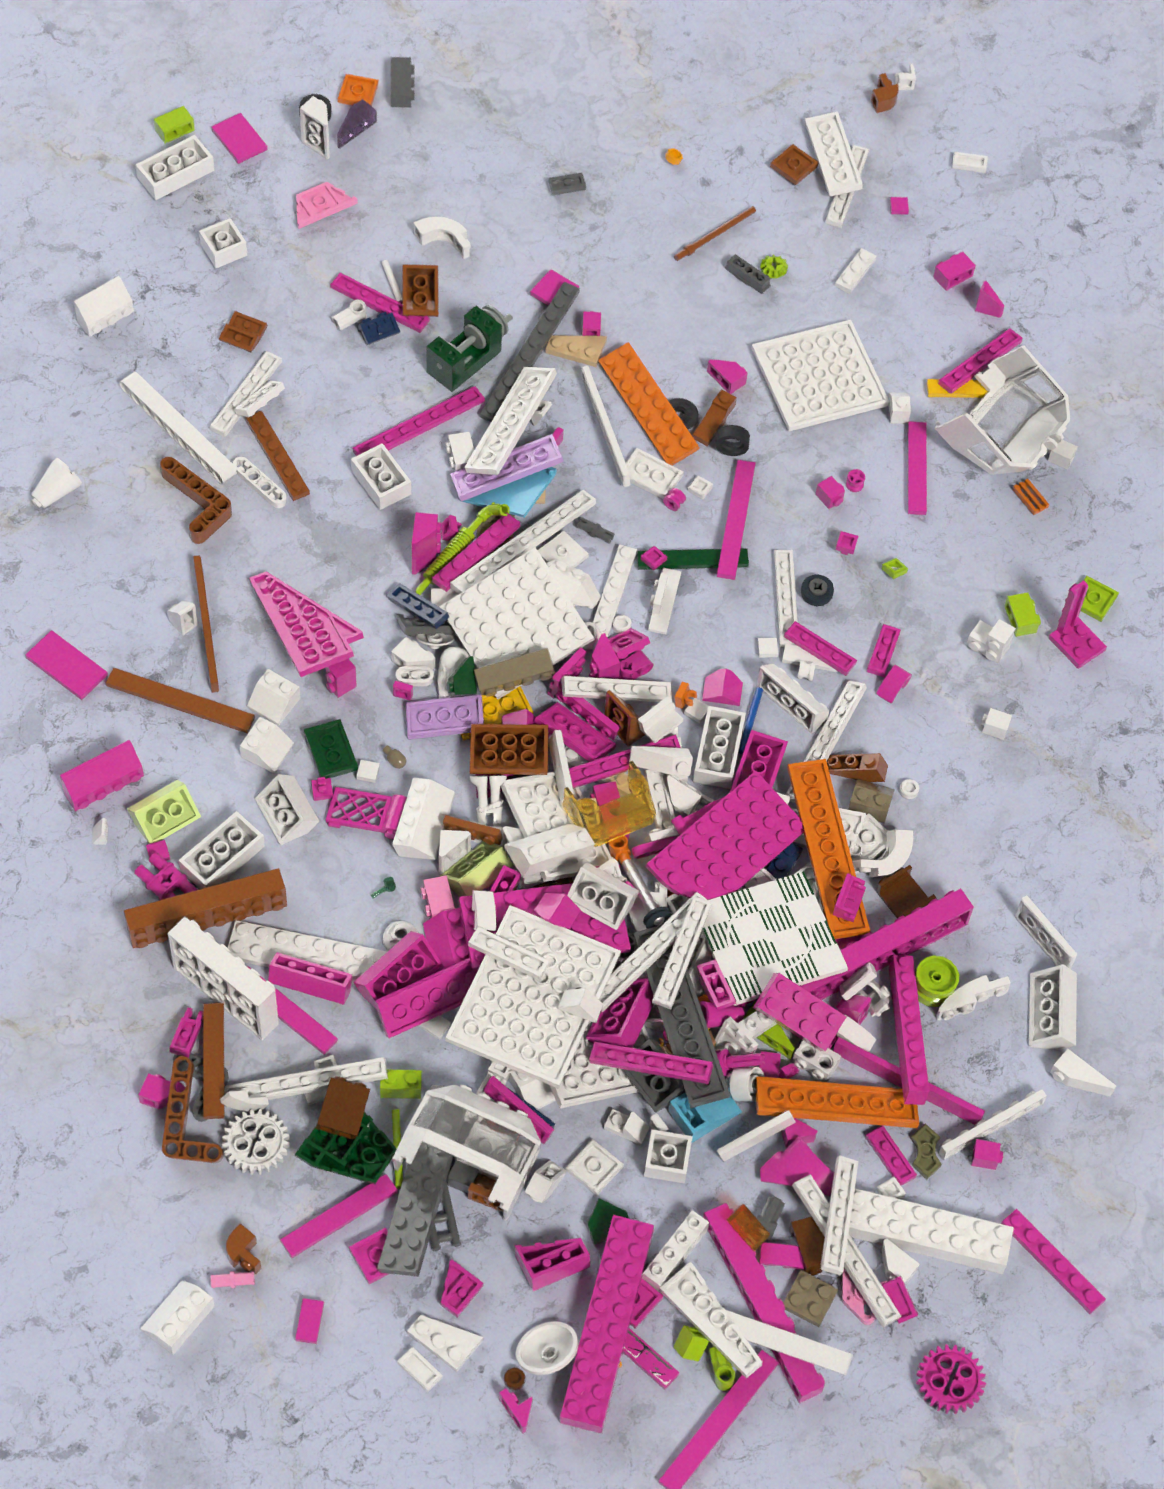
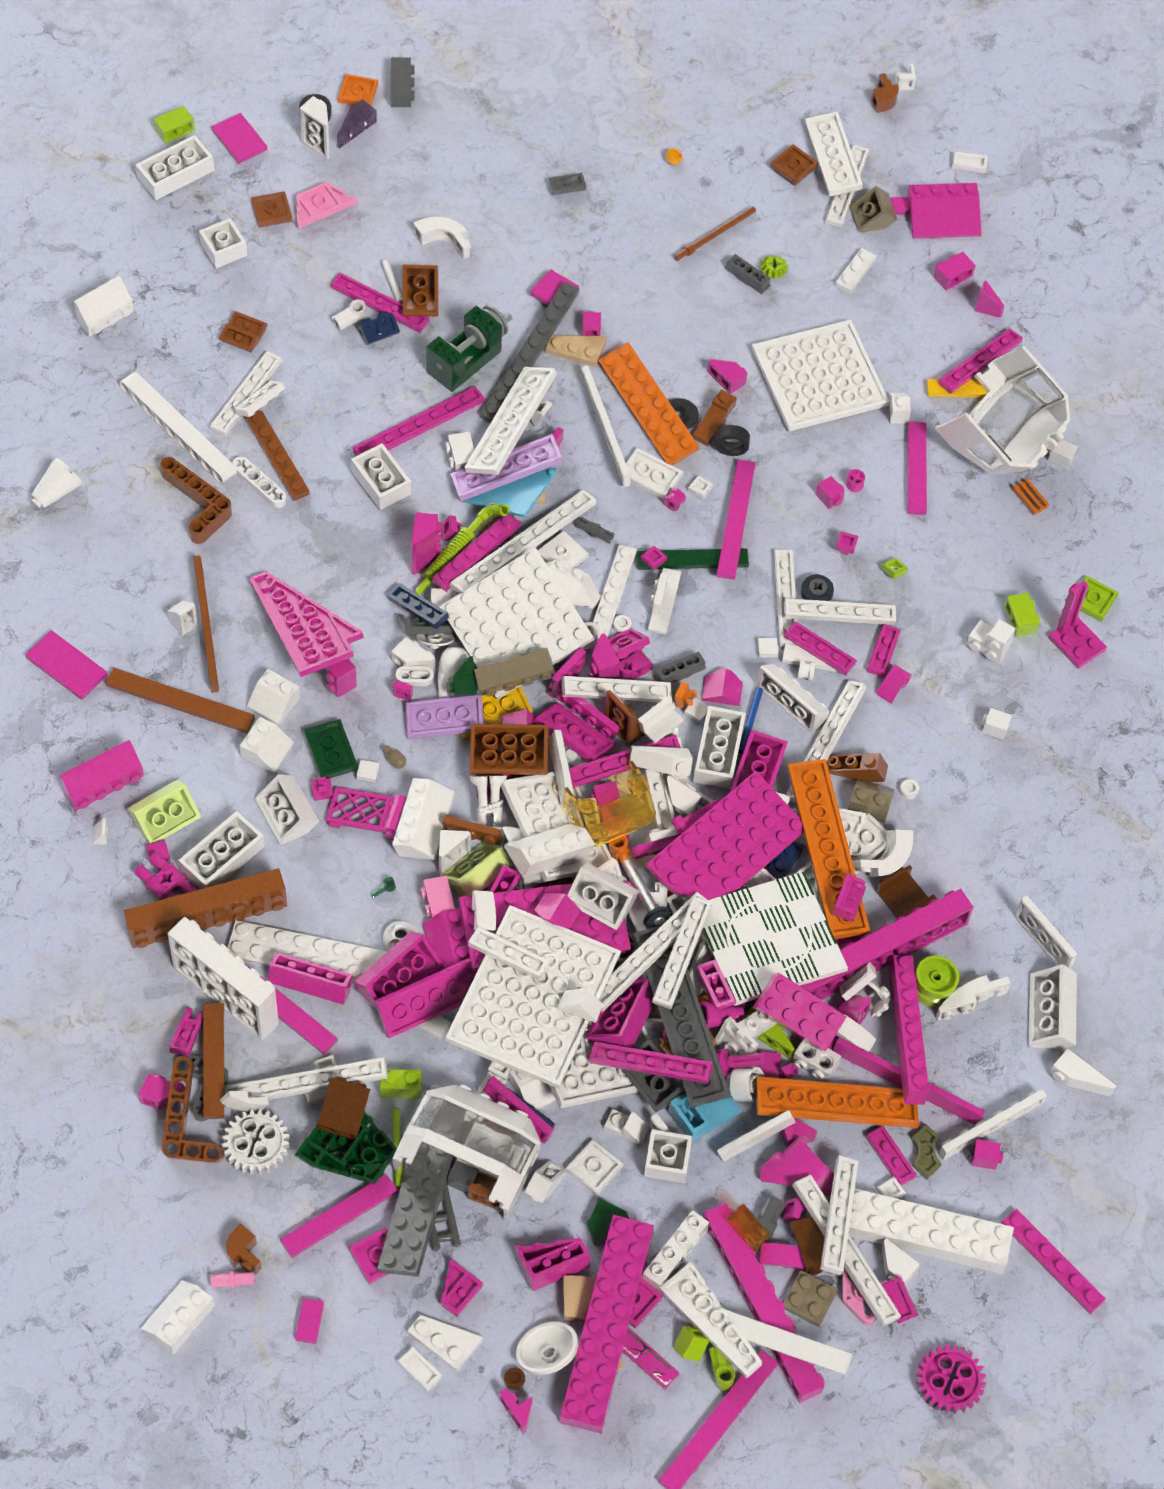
none -> dark orange tile [251,191,293,228]
none -> tan slope [563,1276,596,1322]
none -> dark grey piece [653,652,706,683]
none -> dark pink tile [781,1197,808,1222]
none -> white plate [784,598,896,625]
none -> dark tan slope [850,186,898,233]
none -> dark pink slope [907,183,982,239]

